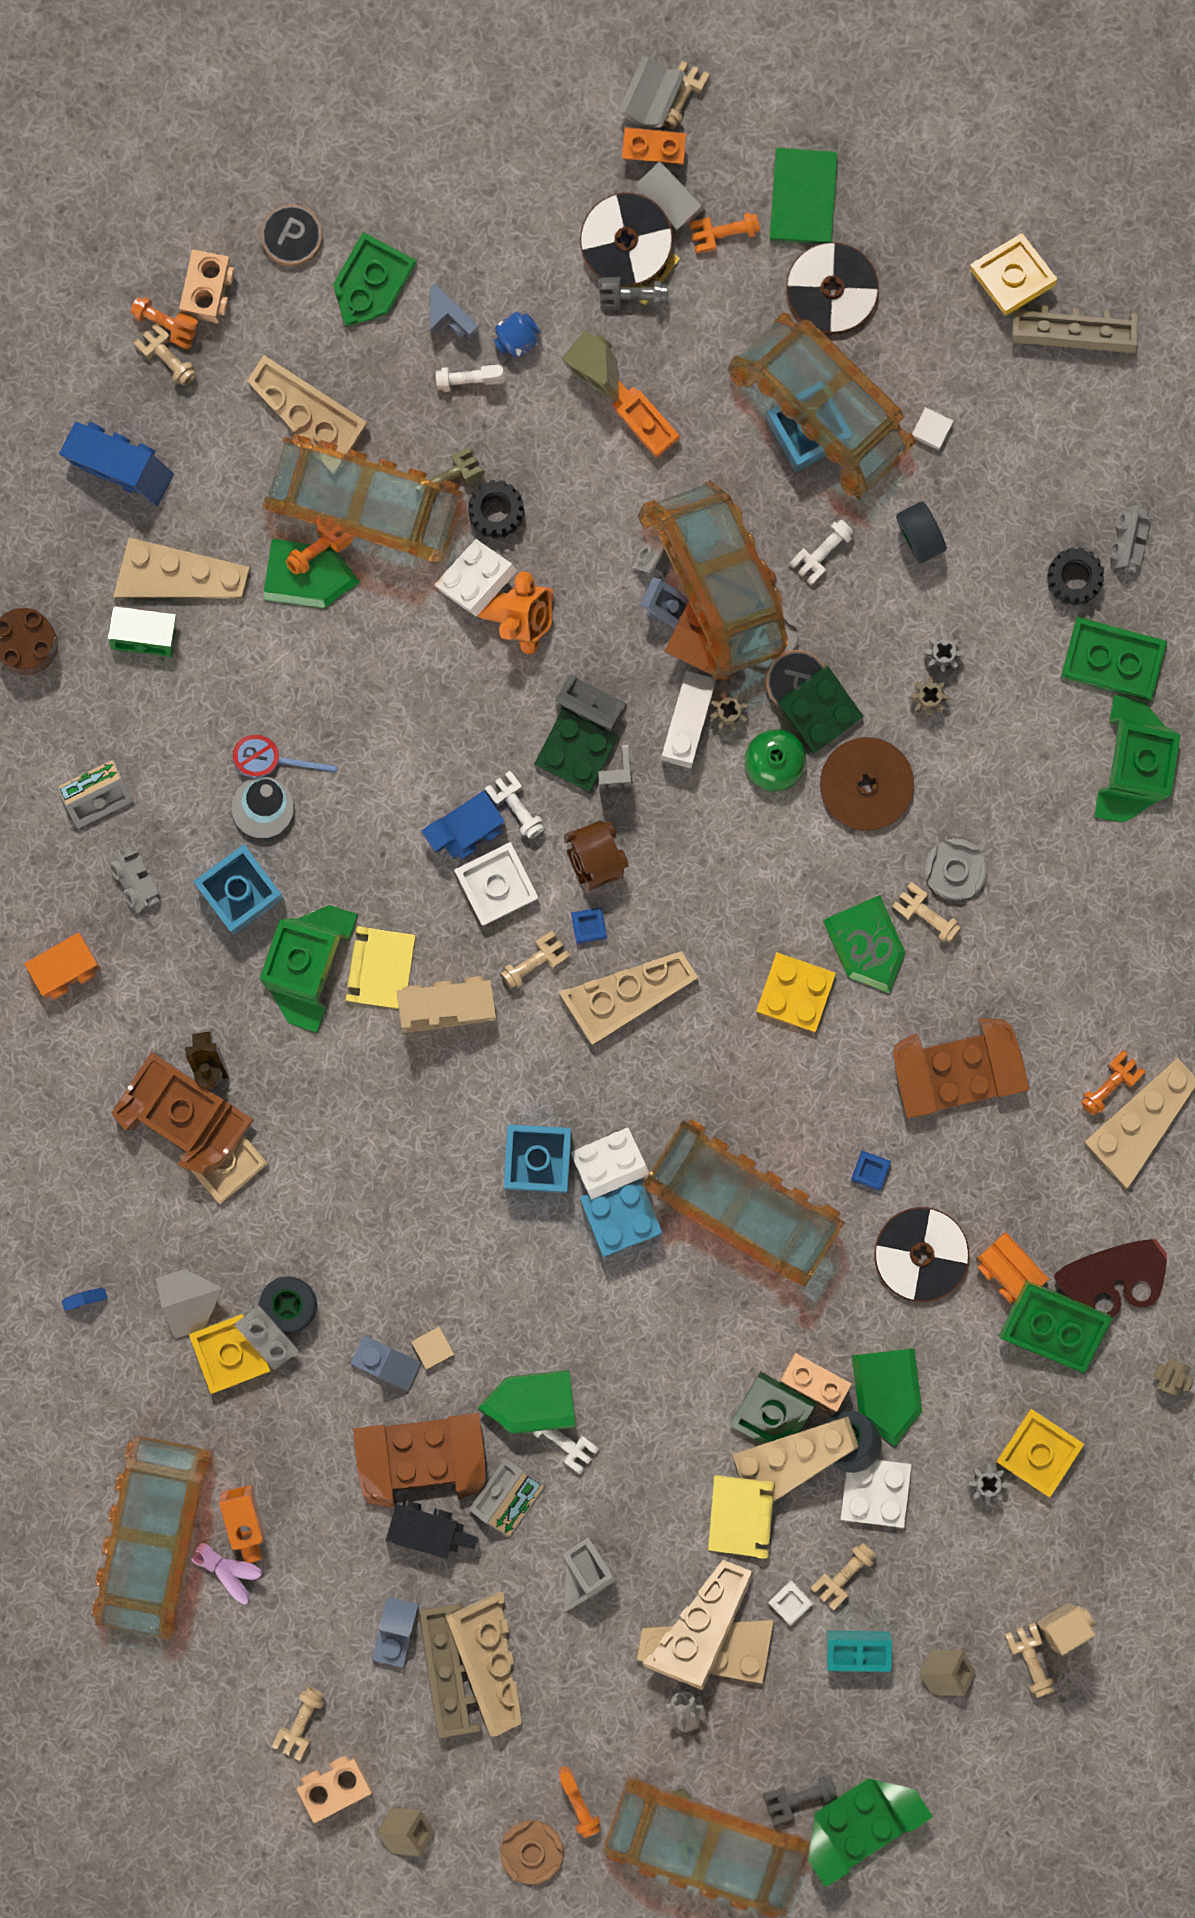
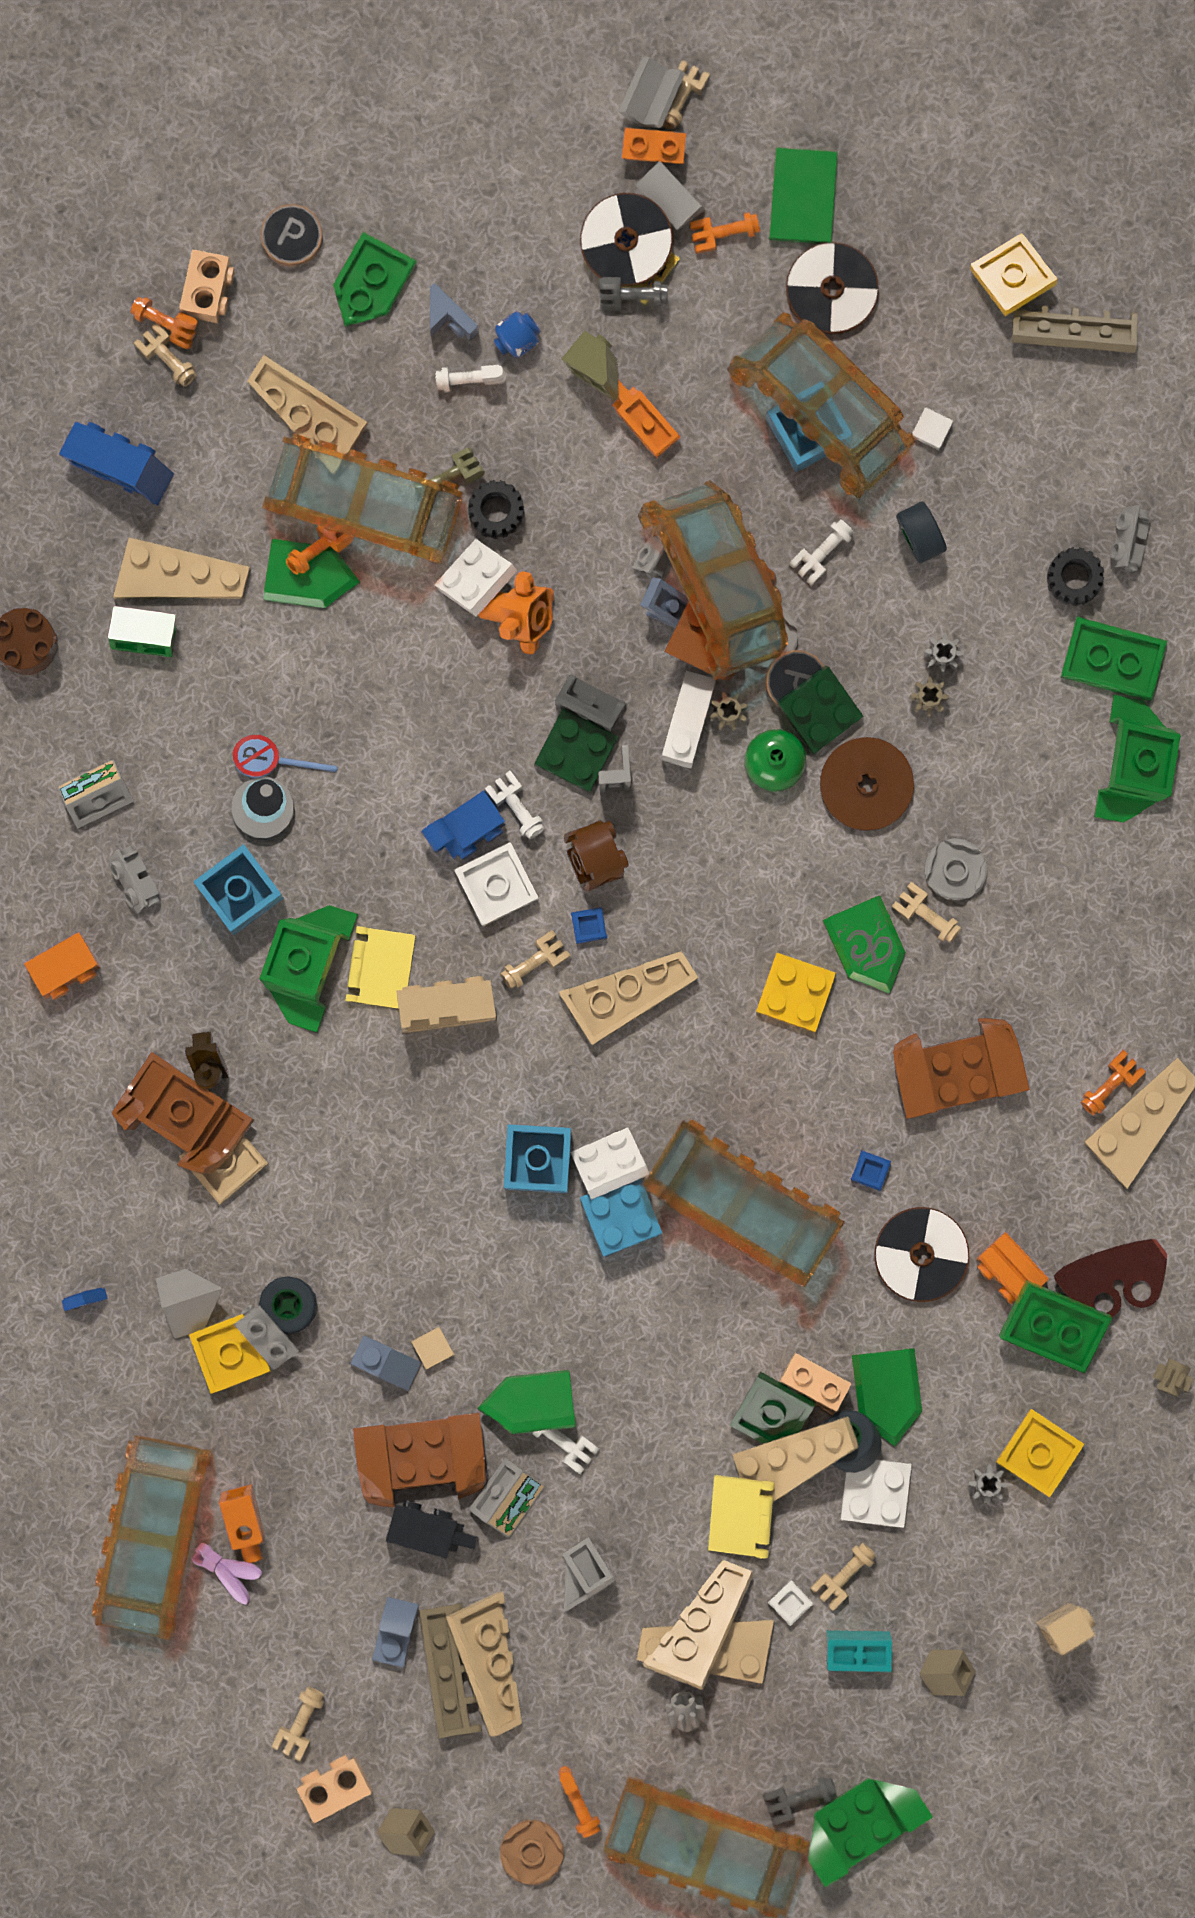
tan hinge [1005,1623,1055,1698] -> none

